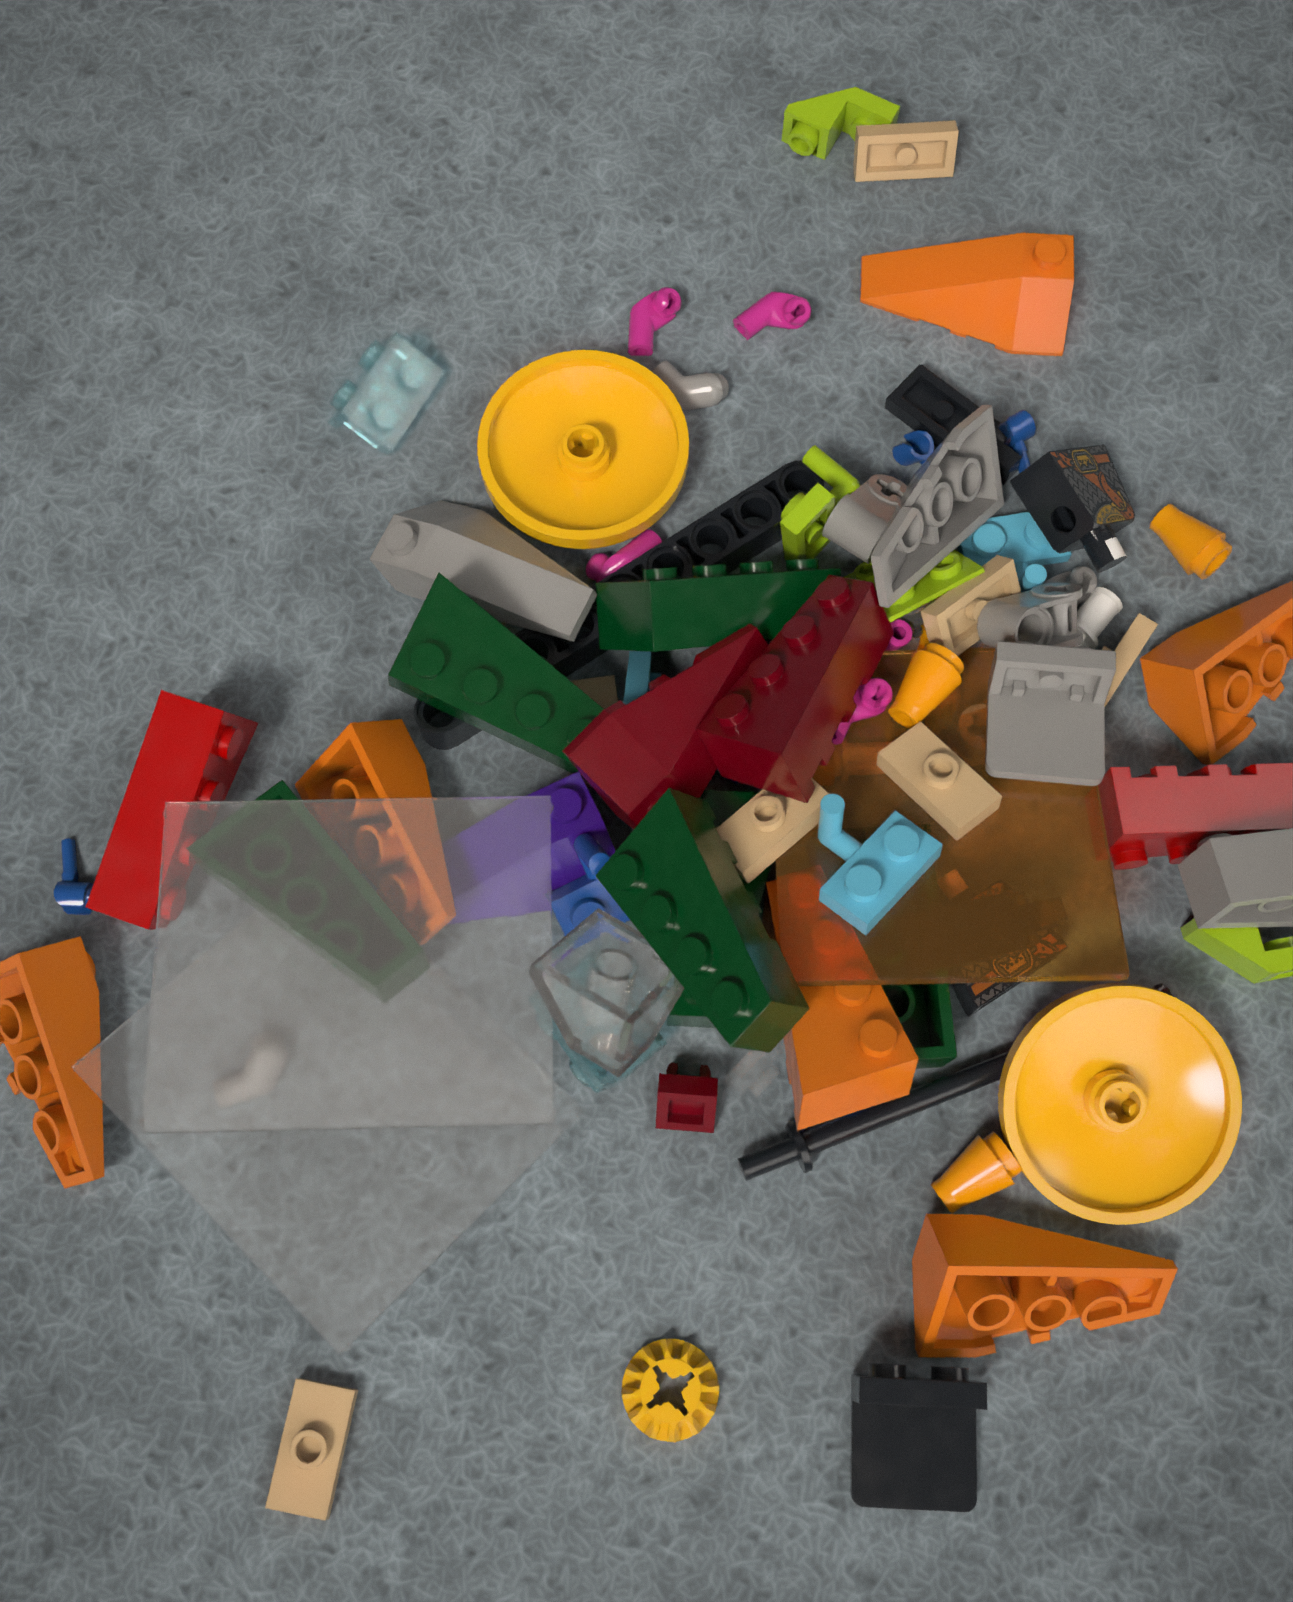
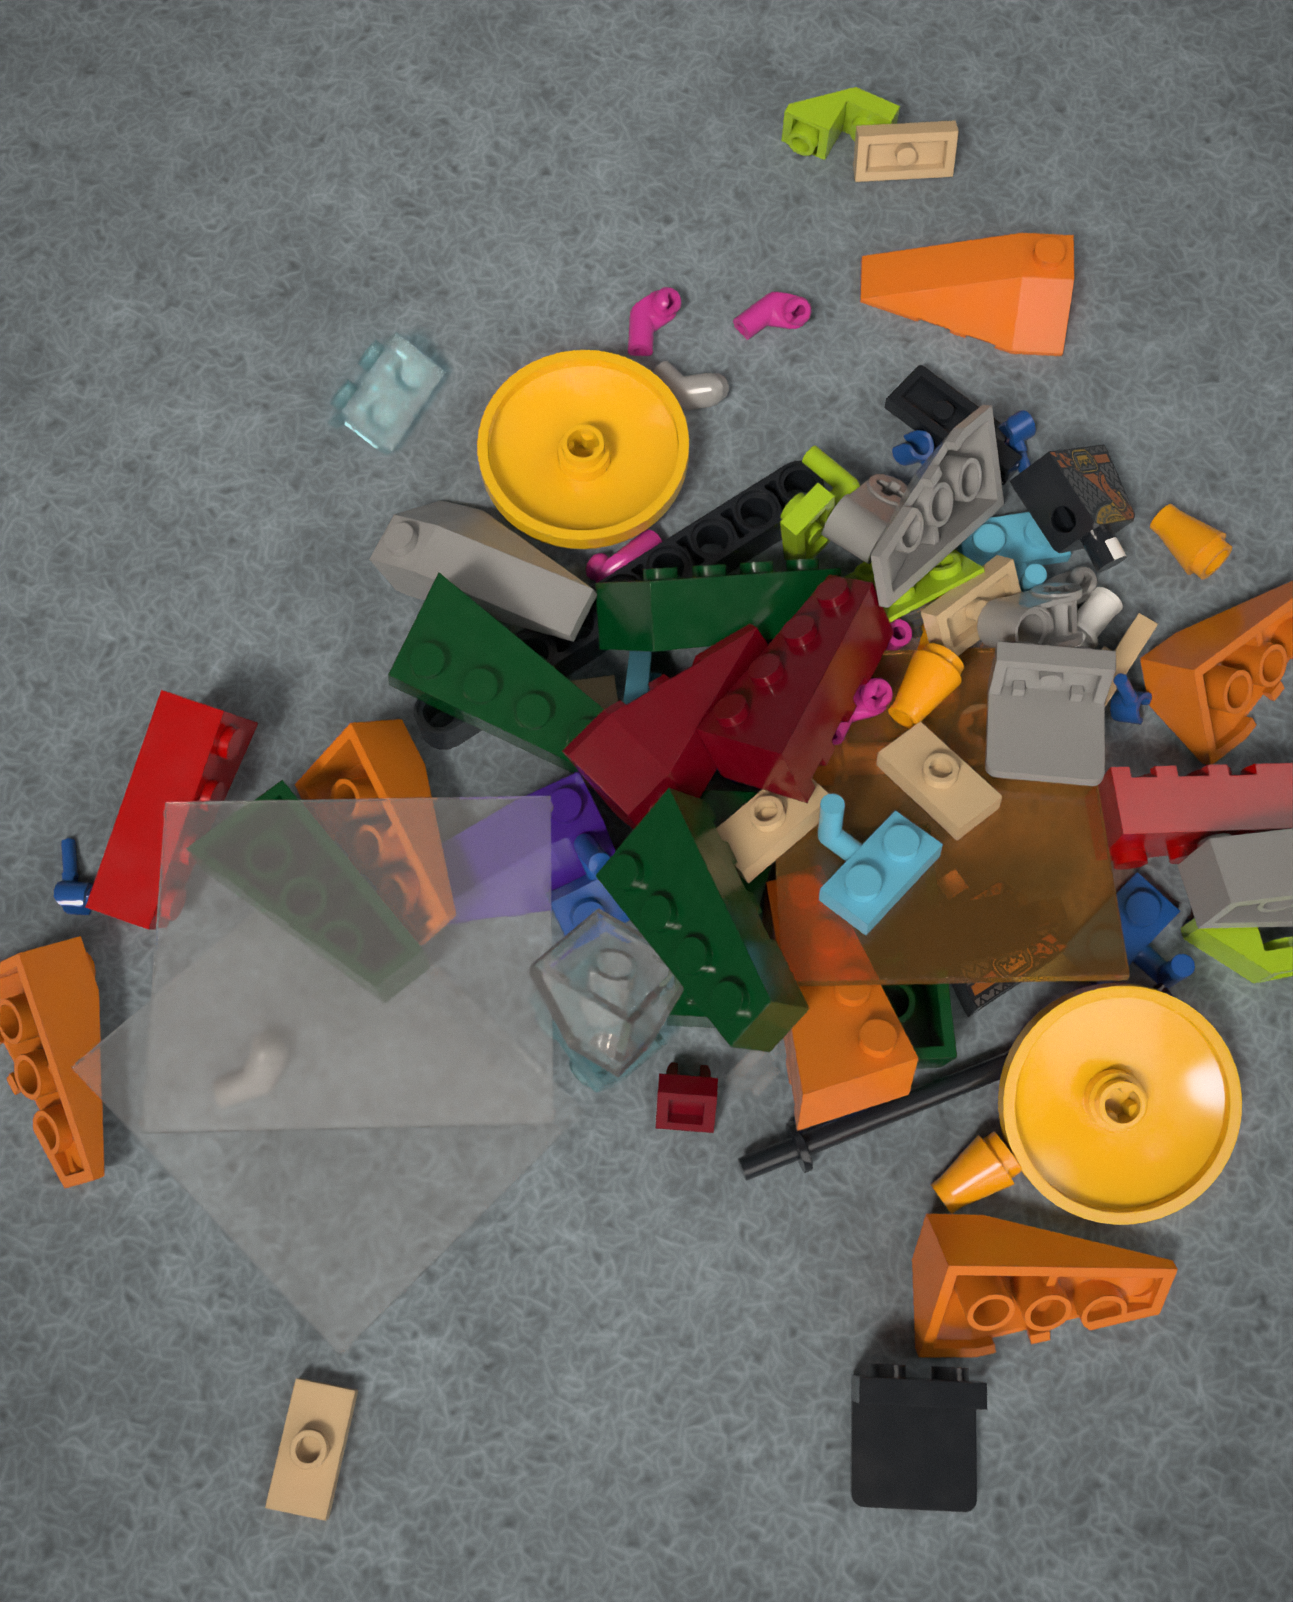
yellow gear [621,1338,719,1442] -> none
none -> blue plate [1061,872,1195,988]
none -> blue hand [1110,673,1152,725]

